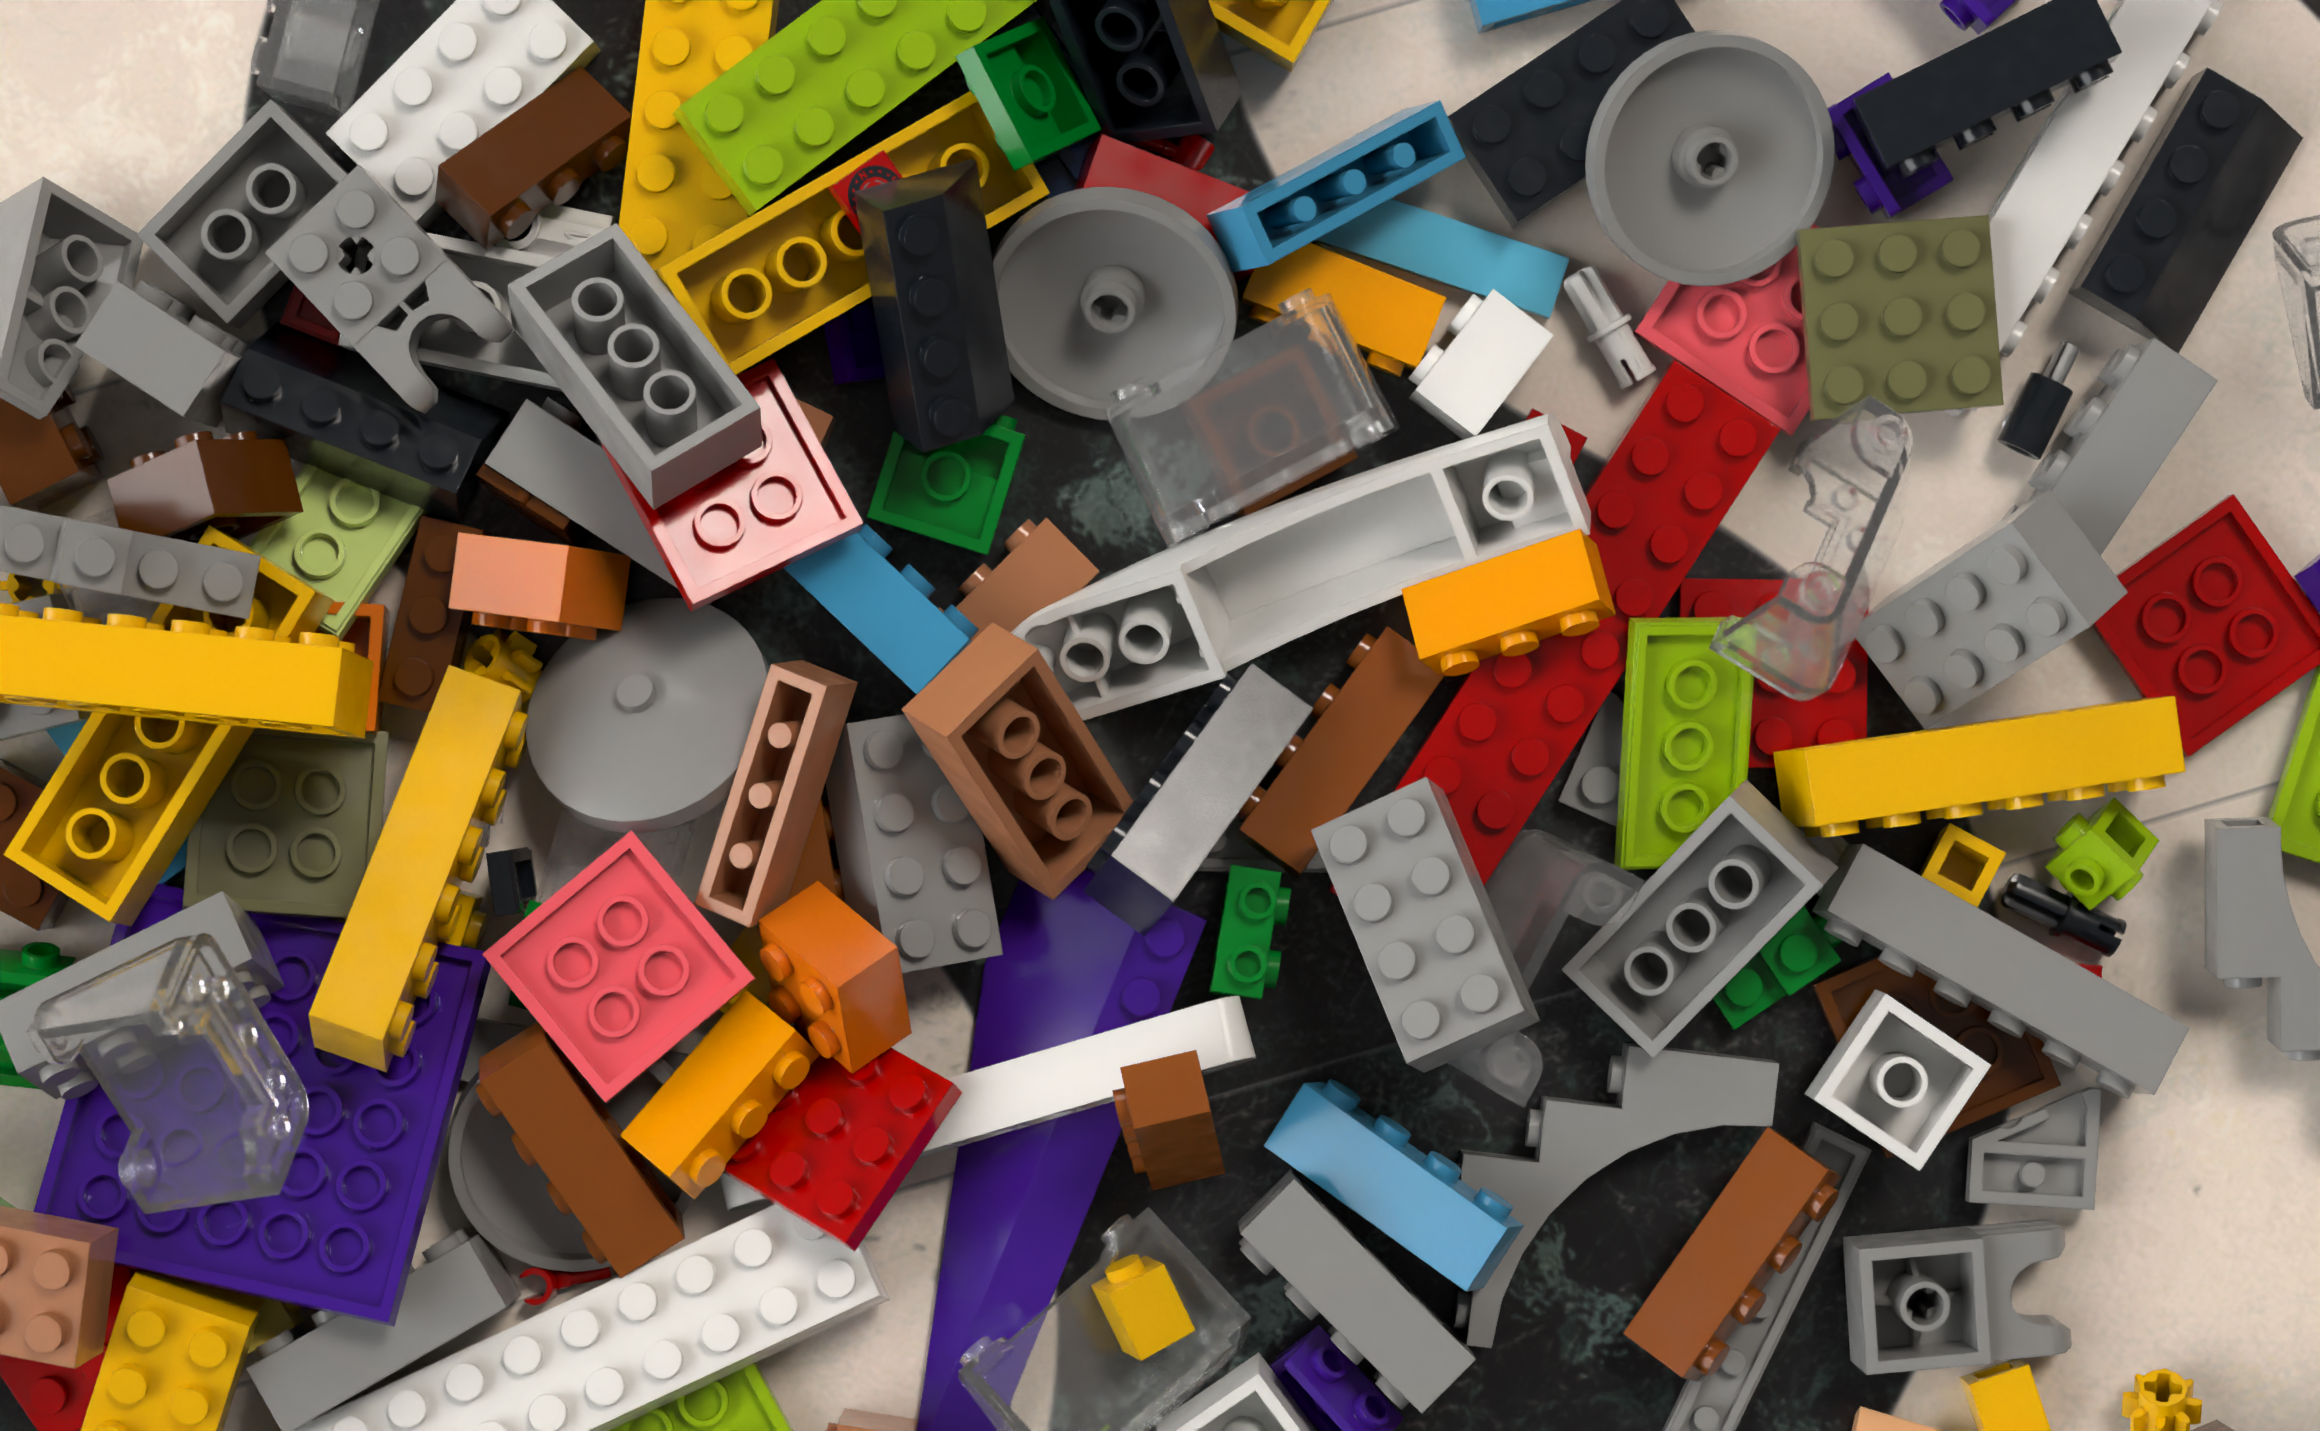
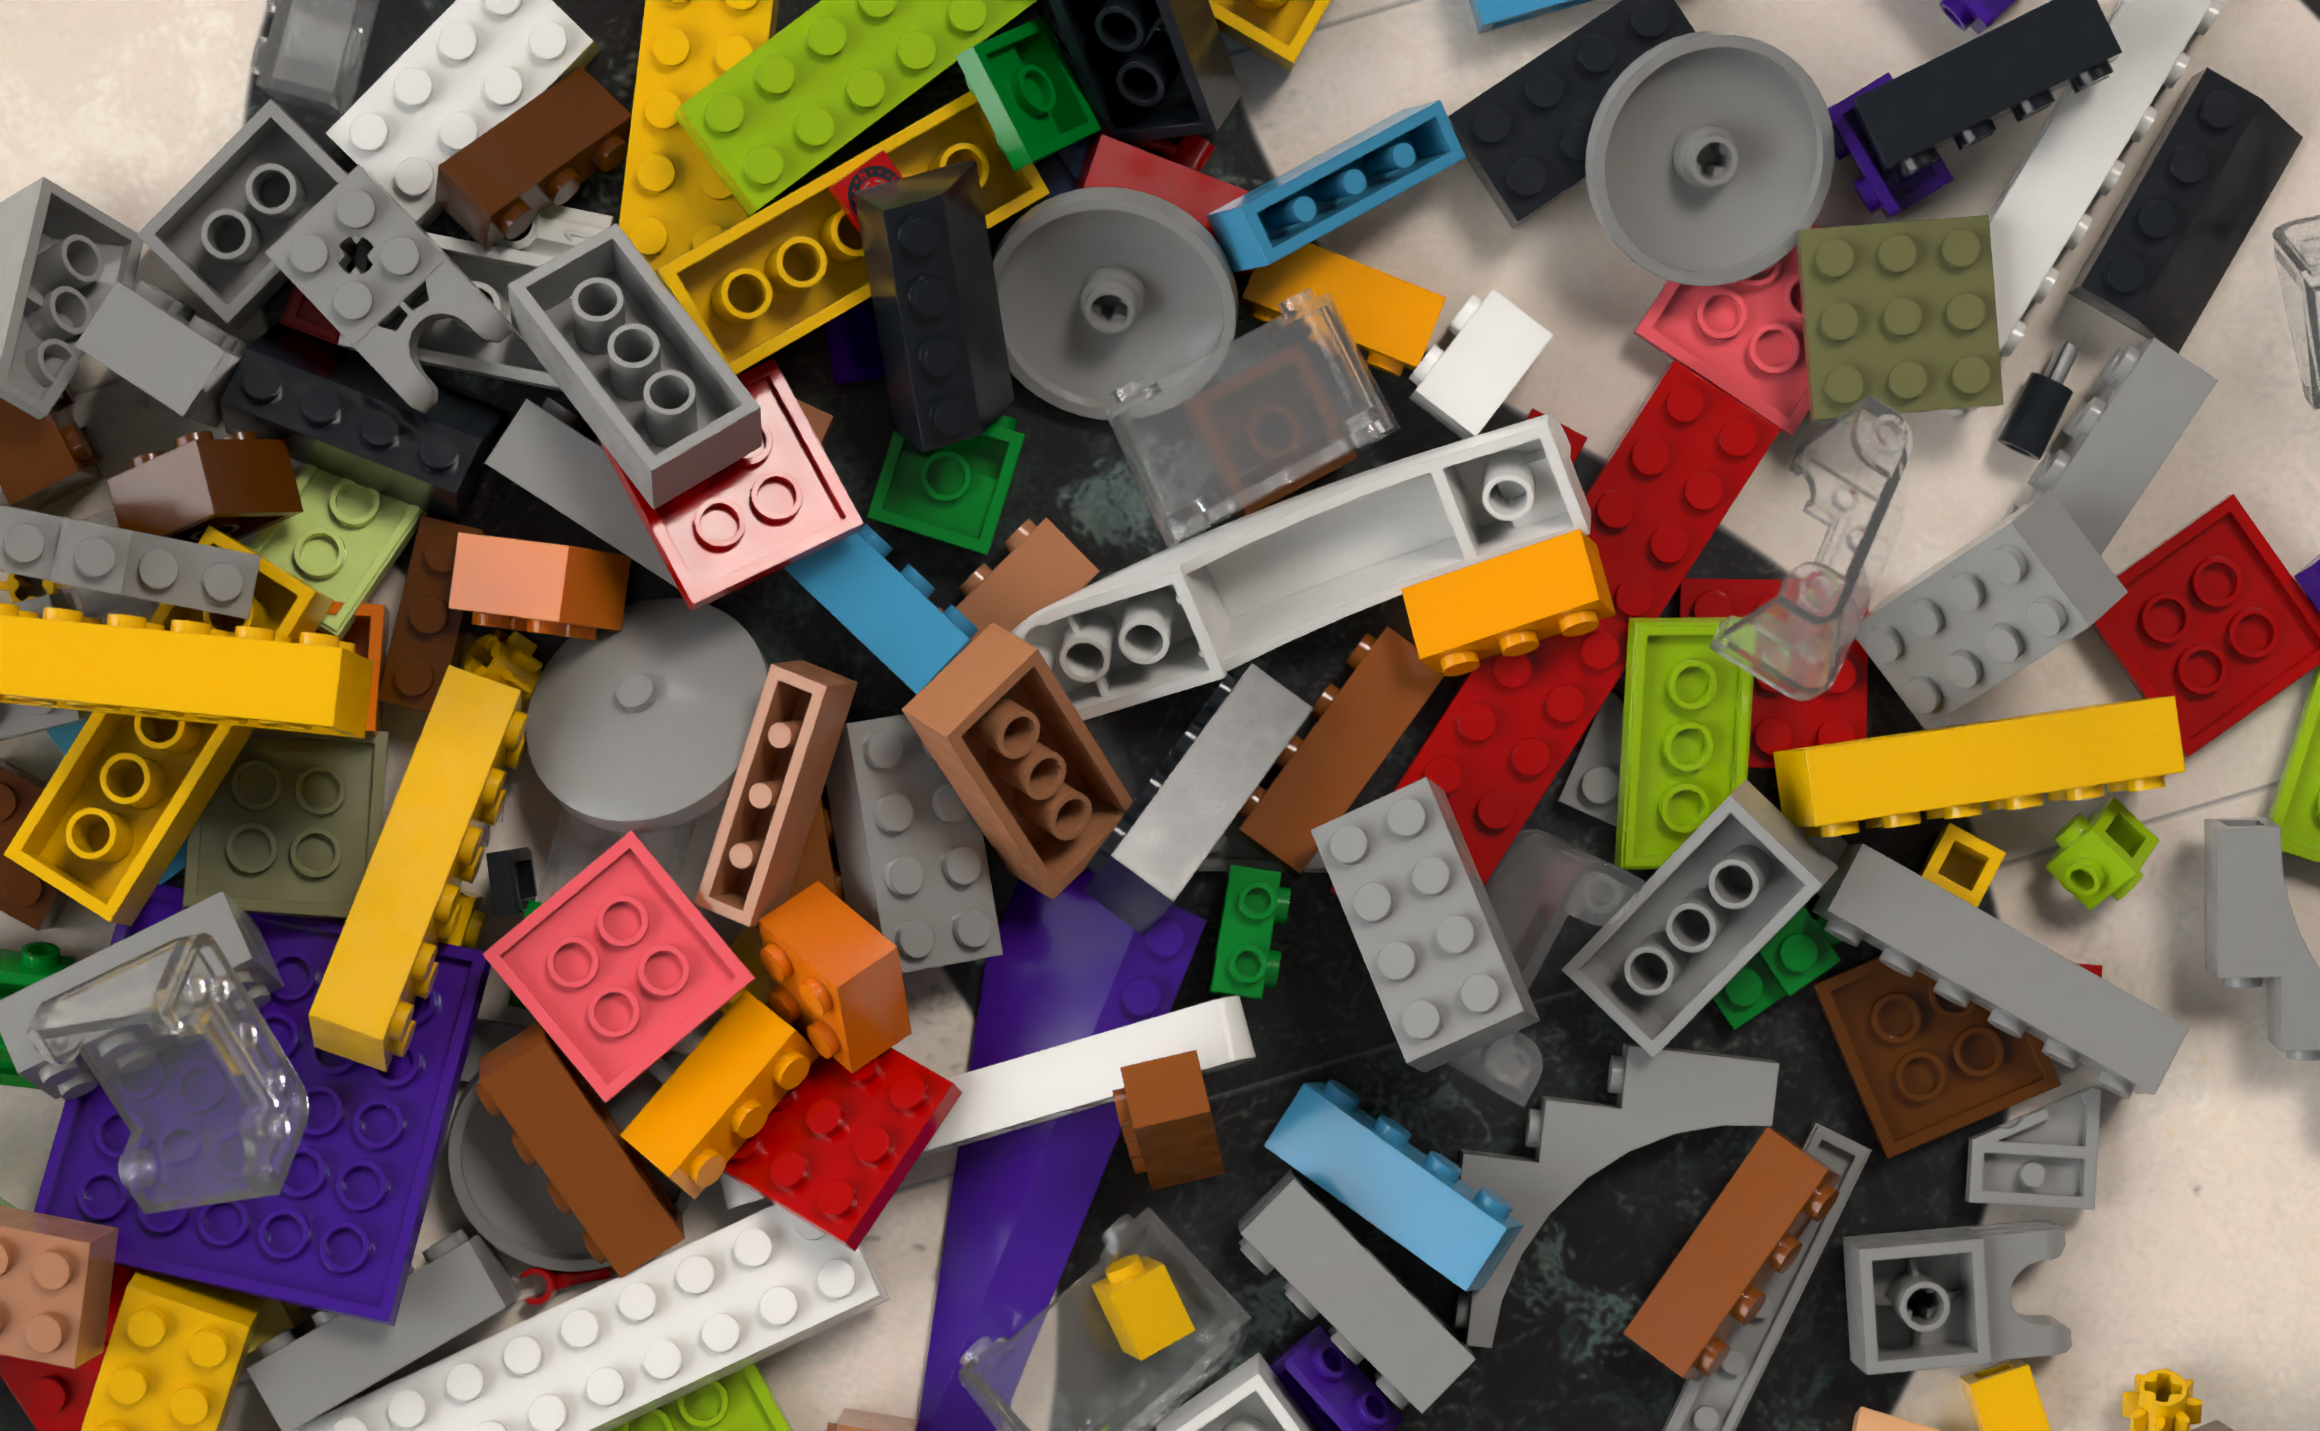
reddish brown piece [476,464,586,548] -> none
medium azure tile [1314,199,1570,319] -> none
white axle [1564,266,1656,390] -> none
white brick [1804,989,1991,1171] -> none
black axle [2001,873,2127,957] -> none

